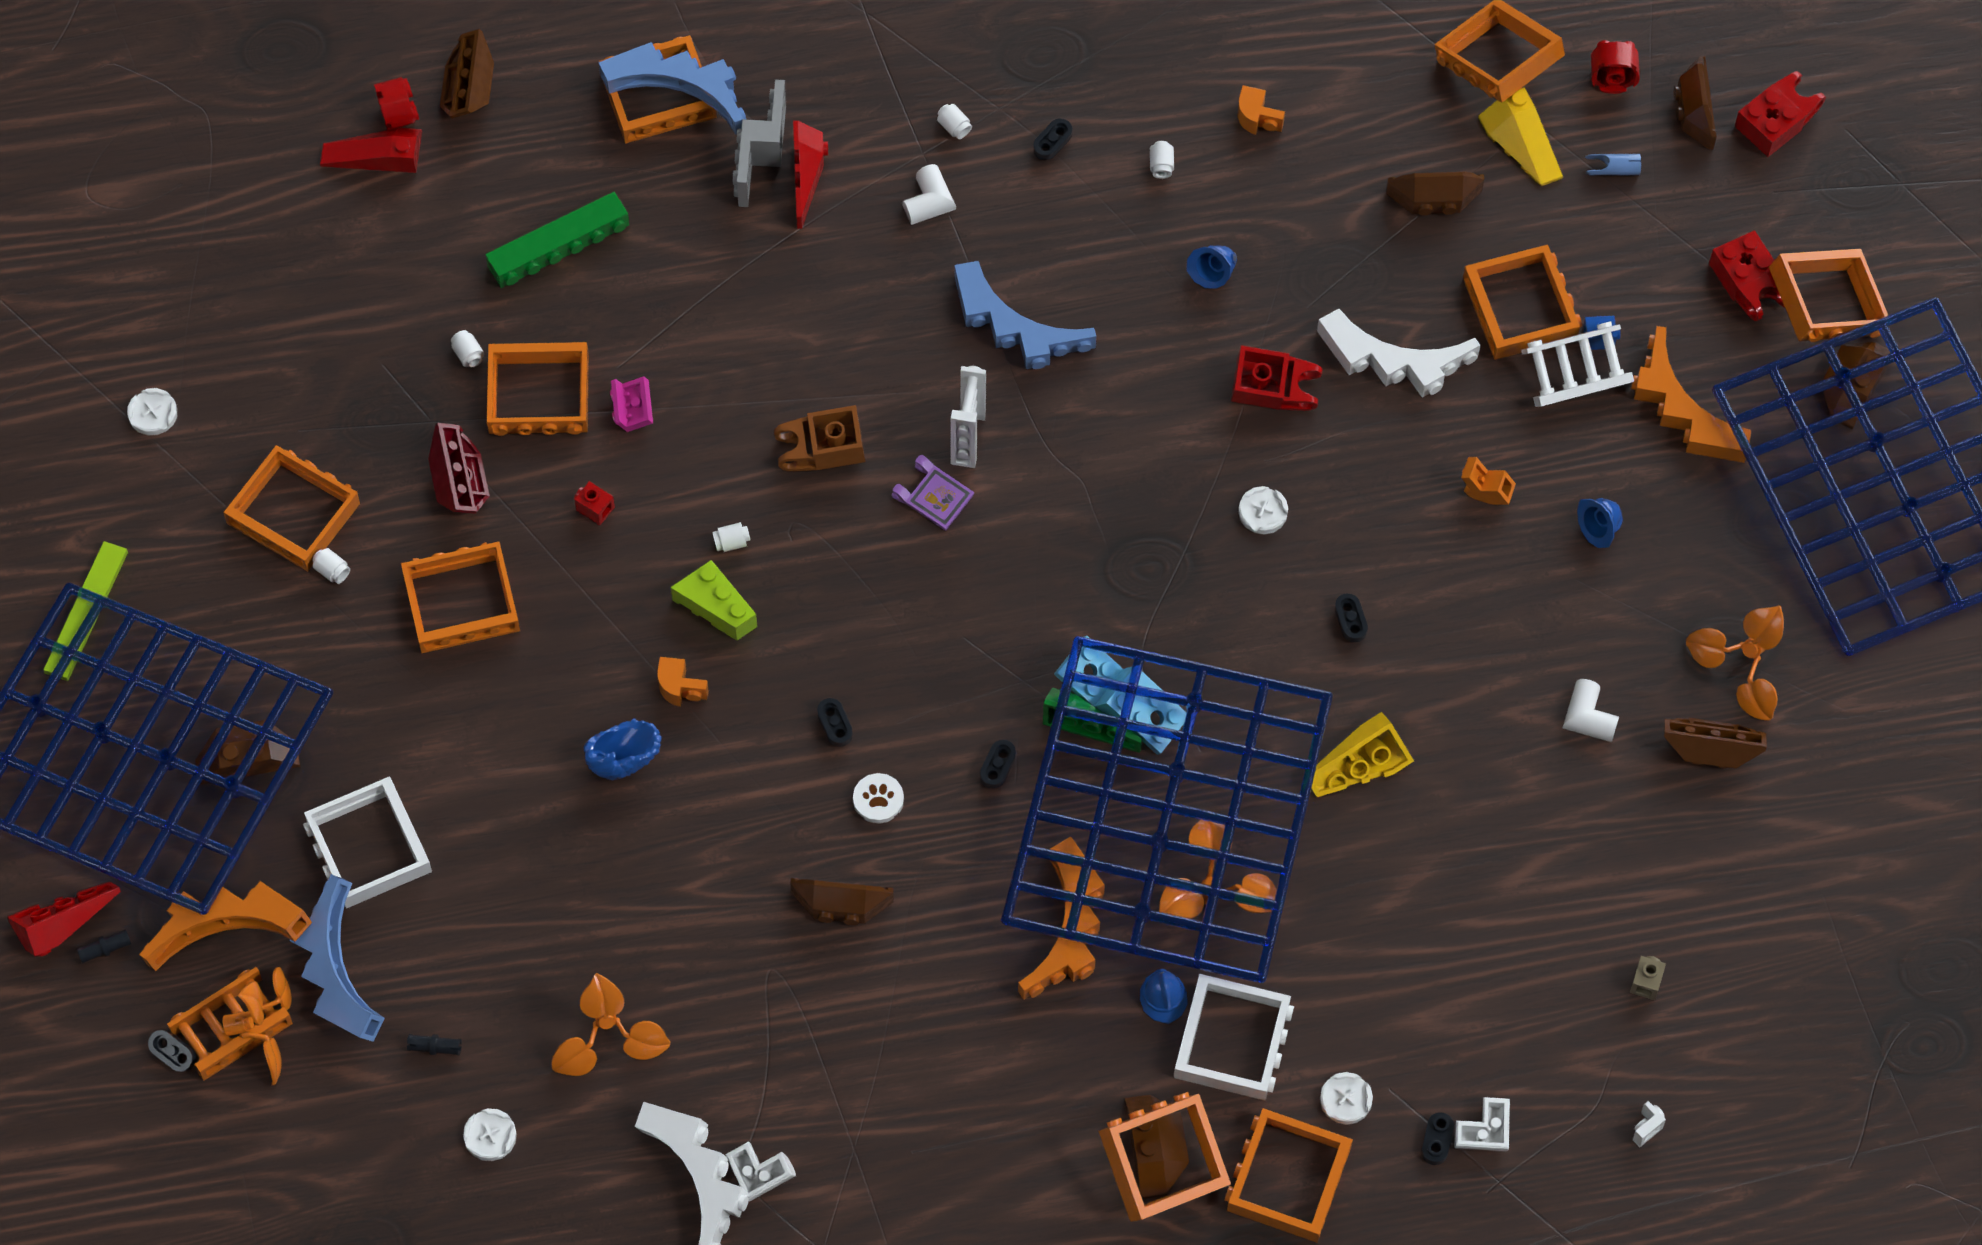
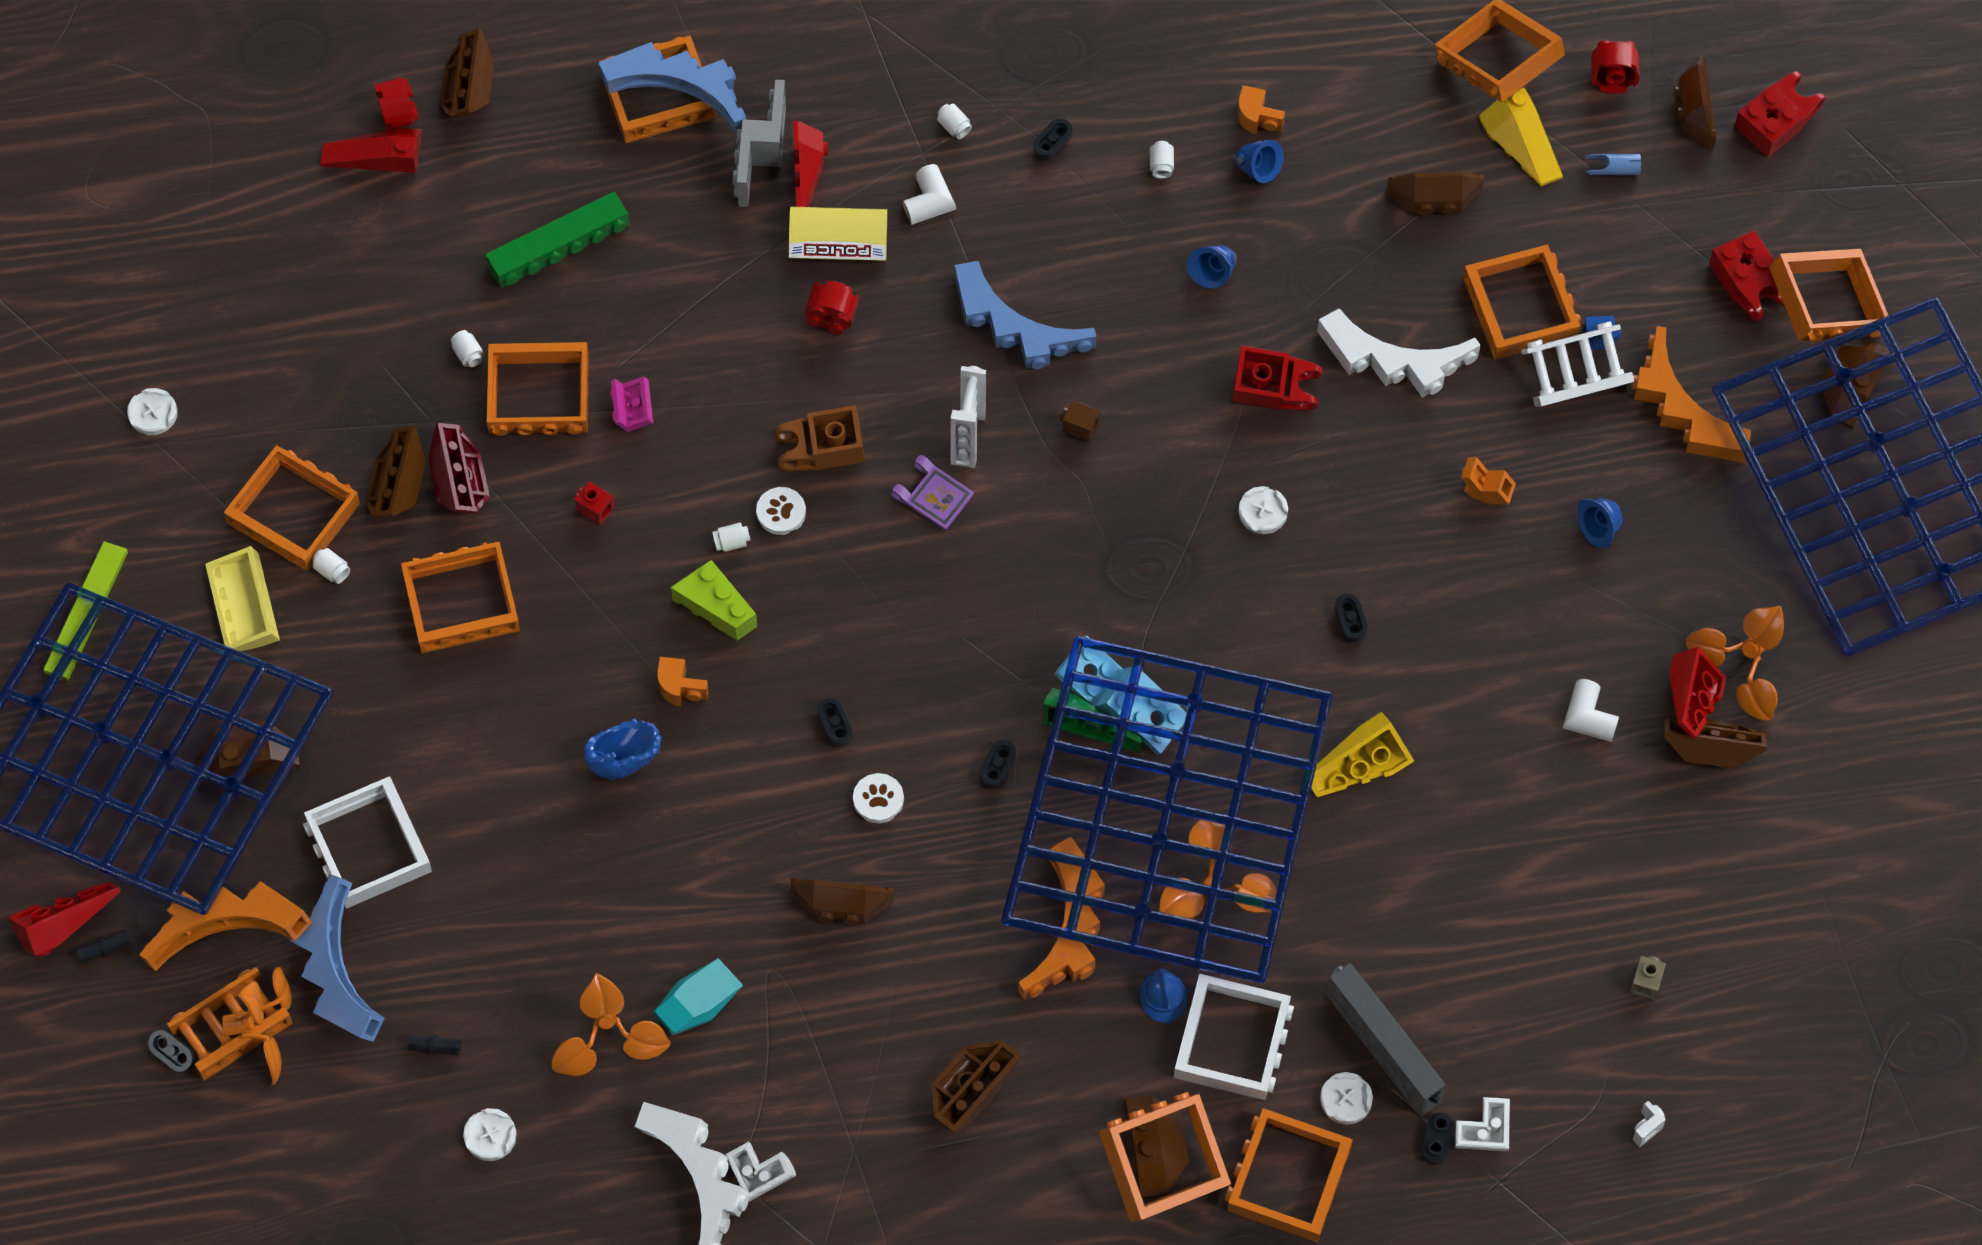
none -> light yellow slope [205,546,280,653]
none -> reddish brown wedge [365,426,426,519]
none -> teal piece [653,958,743,1036]
none -> white tile [756,487,806,535]
none -> light yellow slope [789,207,887,261]
none -> red brick [804,281,859,335]
none -> reddish brown wedge [931,1039,1022,1134]
none -> reddish brown brick [1060,400,1100,442]
none -> blue piece [1233,140,1284,183]
none -> dark grey brick [1326,963,1446,1117]
none -> red wedge [1669,647,1726,739]

